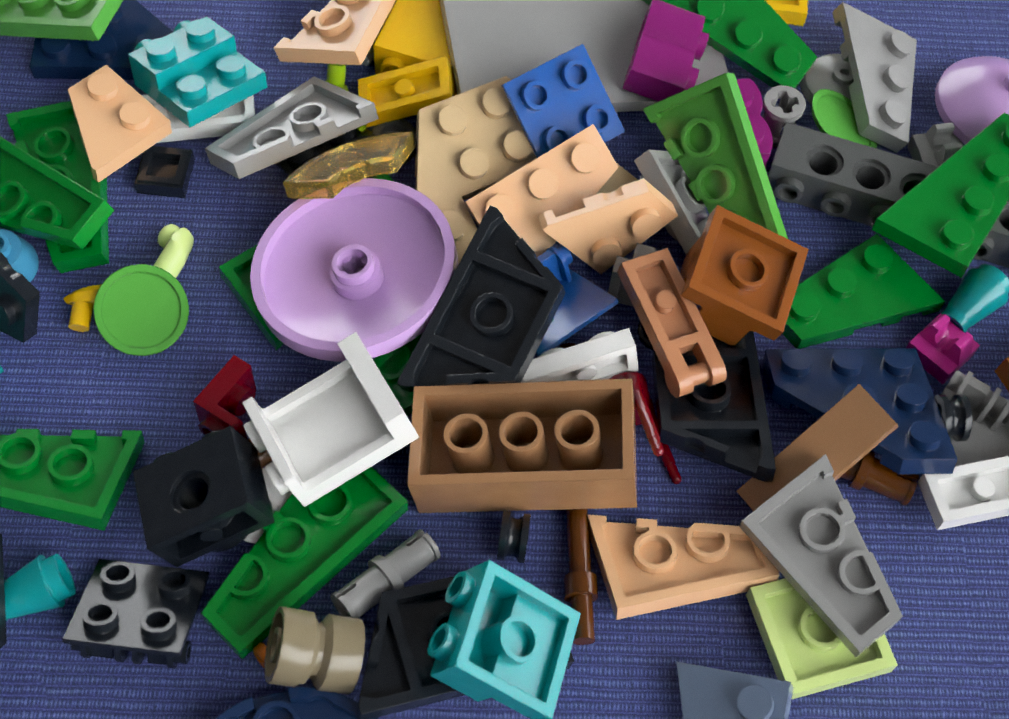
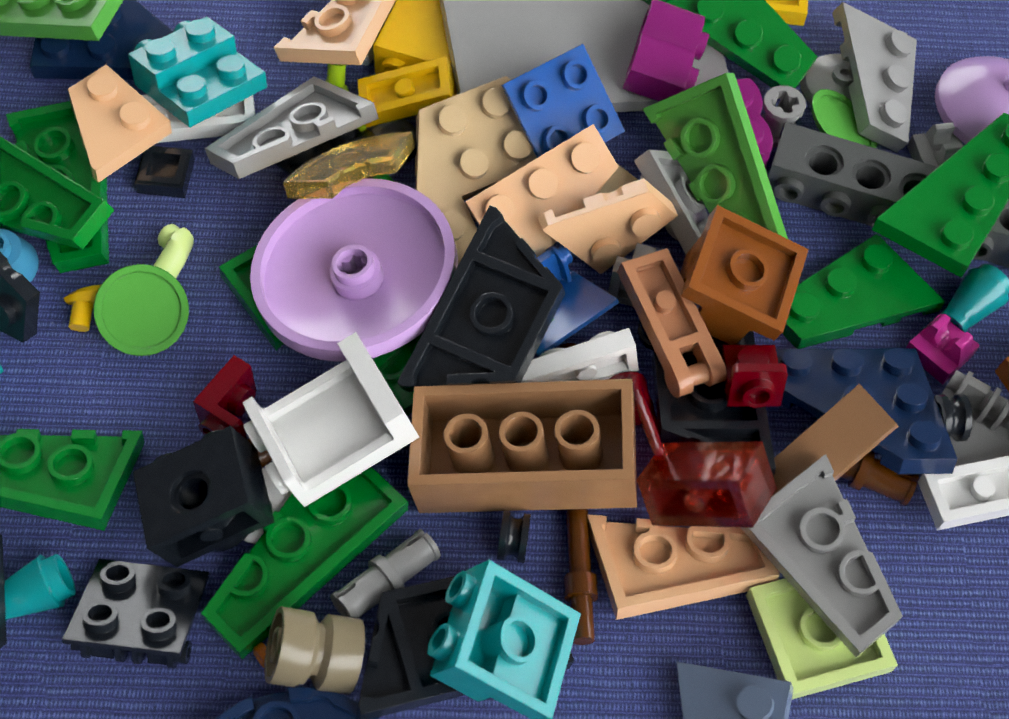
none -> clear red brick [637,442,777,528]
none -> dark red bracket [721,345,788,408]

